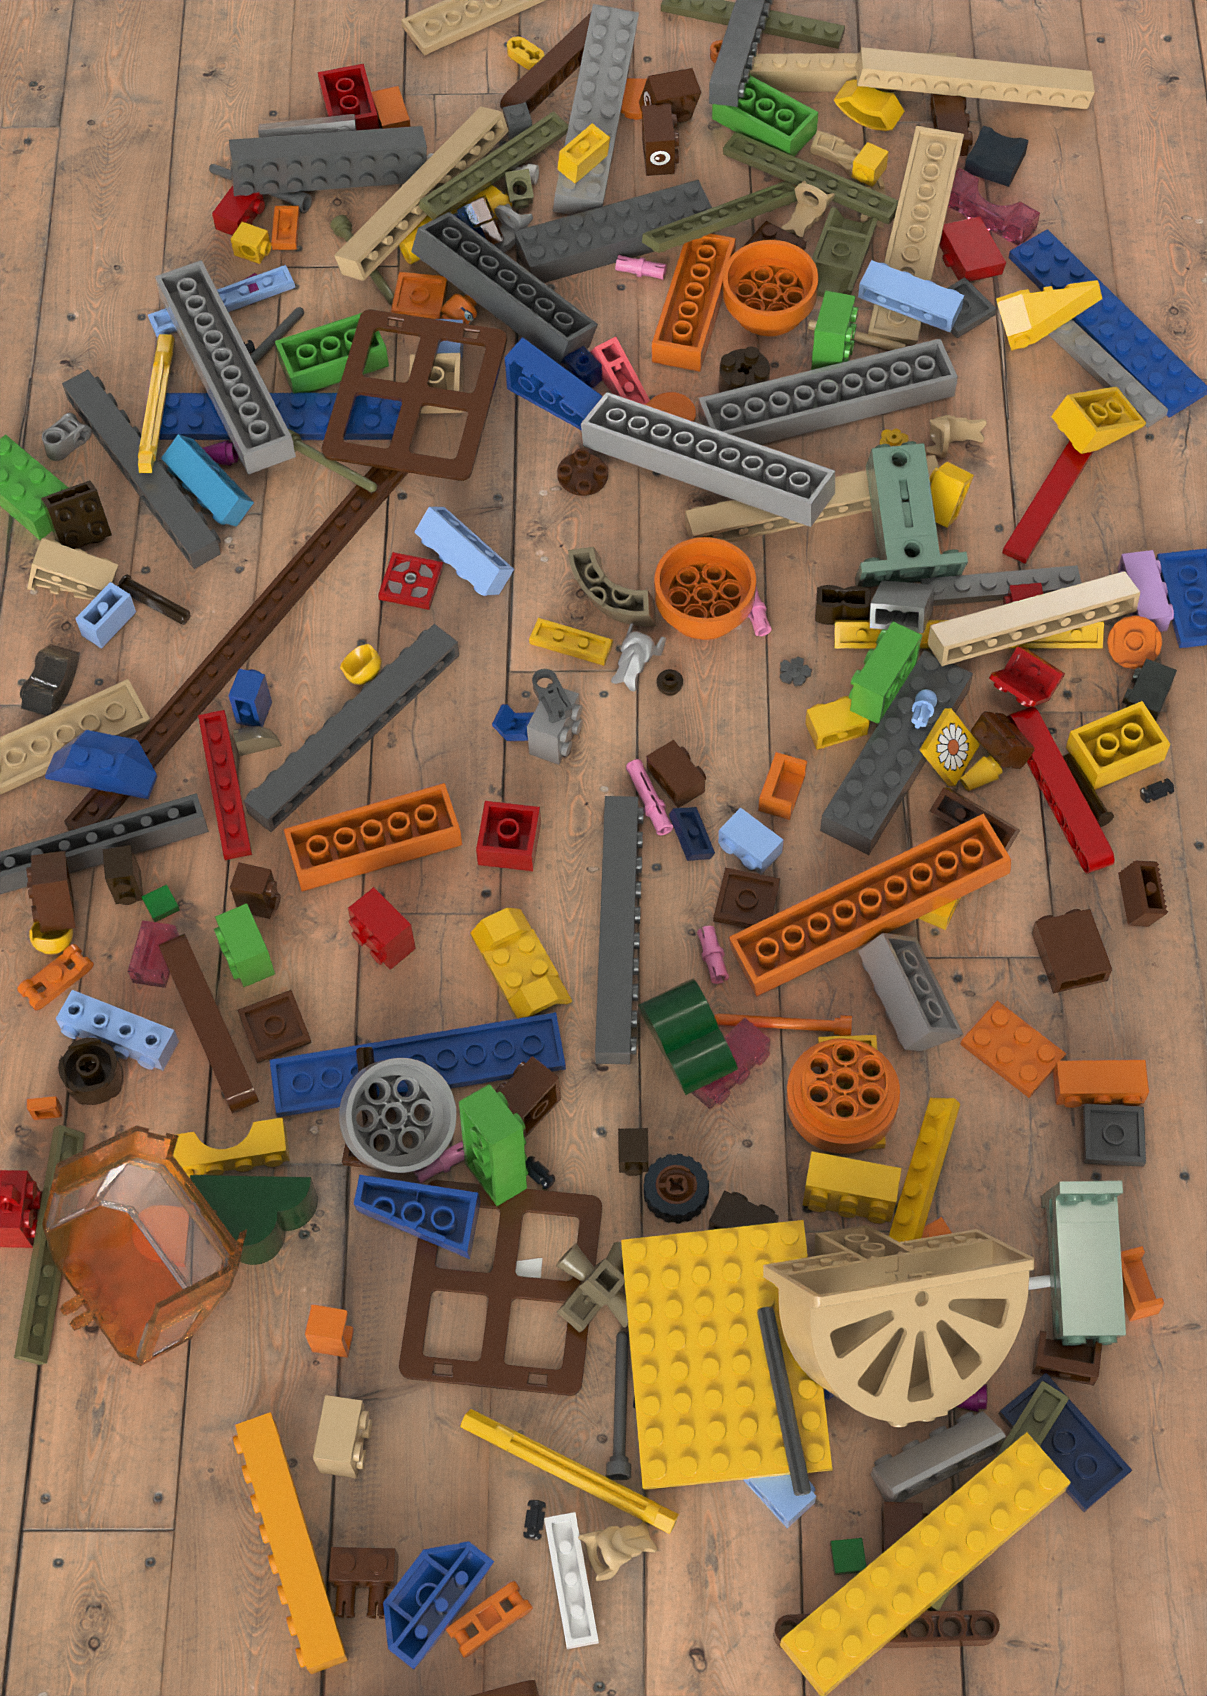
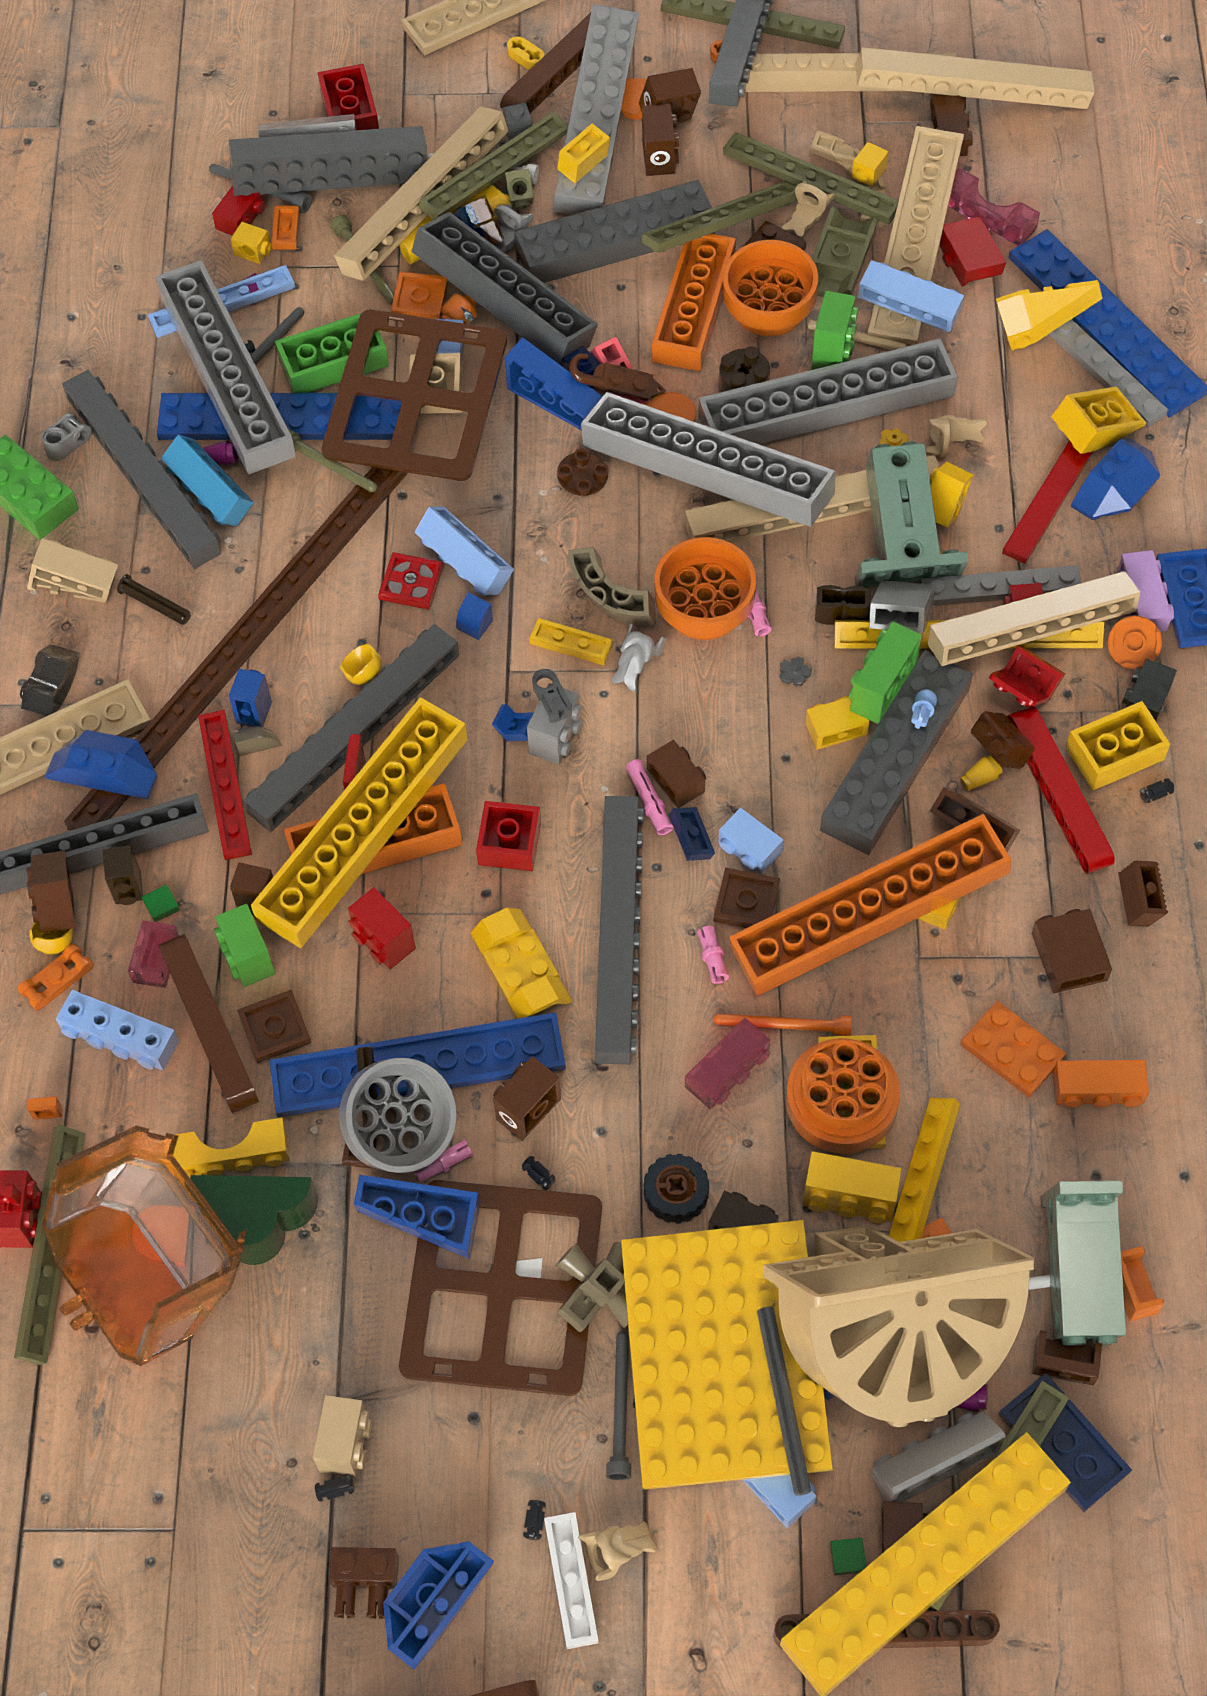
dark brown brick [41,480,112,549] -> none
dark brown brick [58,1037,124,1105] -> none
light blue brick [75,582,136,649] -> none
yellow piece [138,334,175,473] -> none
light orange brick [232,1412,348,1674] -> none
orange panel [305,1304,354,1358] -> none
orange panel [371,86,411,129] -> none
orange plate [446,1581,533,1658] -> none
bright green brick [459,1084,528,1206] -> none
yellow piece [460,1409,679,1534] -> none
bright pink pin [615,255,667,280] -> none
dark brown brick [618,1128,649,1176] -> none
dark green brick [638,978,738,1095] -> none
dark brown plate [657,669,683,696] -> none
bright green brick [712,75,818,156] -> none
orange panel [758,752,807,820] -> none
yellow brick [834,79,905,131] -> none
light grey slope [858,933,963,1051] -> none
tile [919,708,980,786] -> none
dark grey plate [946,277,997,338] -> none
black brick [964,125,1028,187] -> none
dark brown axle [1063,753,1114,827] -> none
dark grey plate [1083,1104,1146,1167] -> none
none -> yellow brick [251,697,468,948]
none -> black piece [315,1475,354,1502]
none -> red tile [343,734,366,789]
none -> blue brick [456,592,493,640]
none -> reddish brown plate [569,353,666,401]
none -> blue wedge [1071,438,1160,520]

